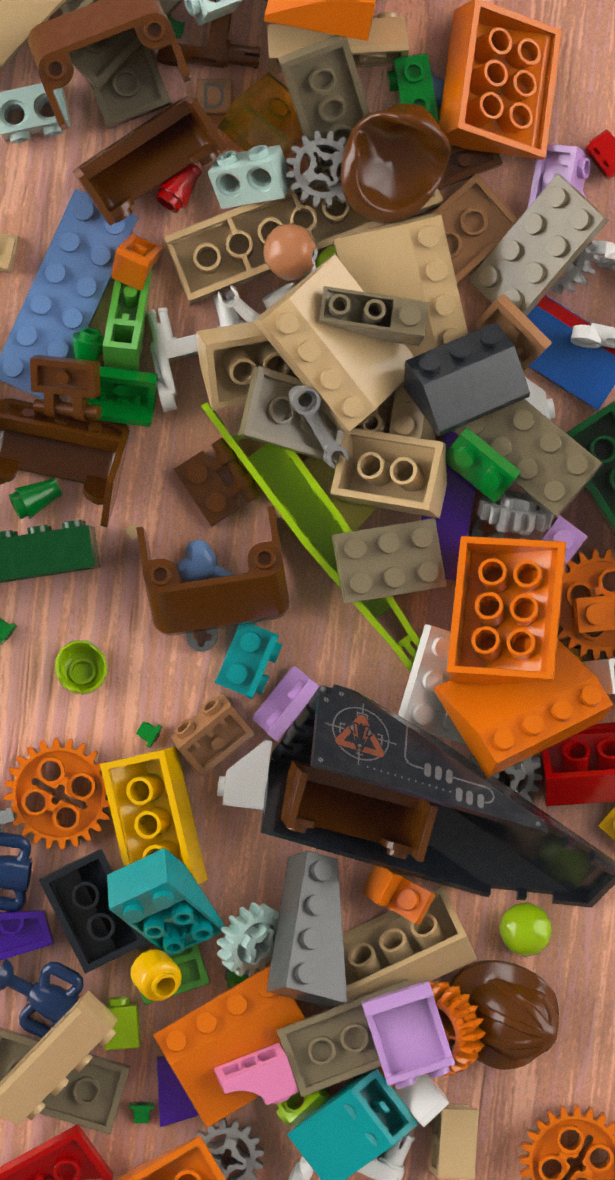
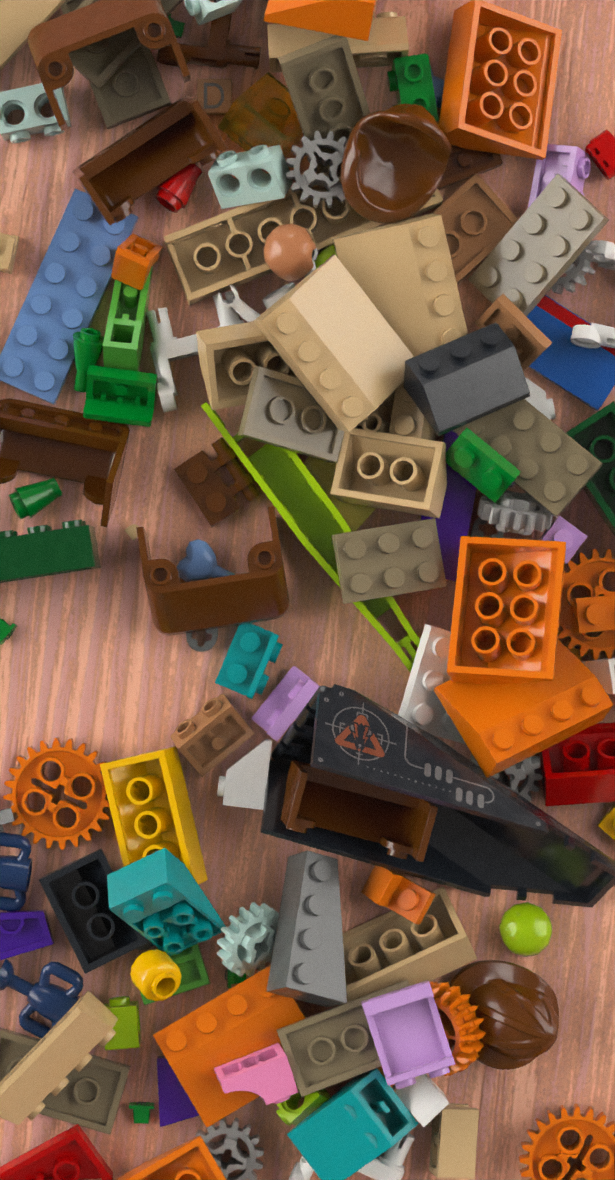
reddish brown plate [30,355,102,421] -> none
lime hair [55,640,107,695] -> none
green piece [136,721,163,748] -> none
light grey brick [288,385,349,469] -> none
dark tan slope [319,286,429,346] -> none

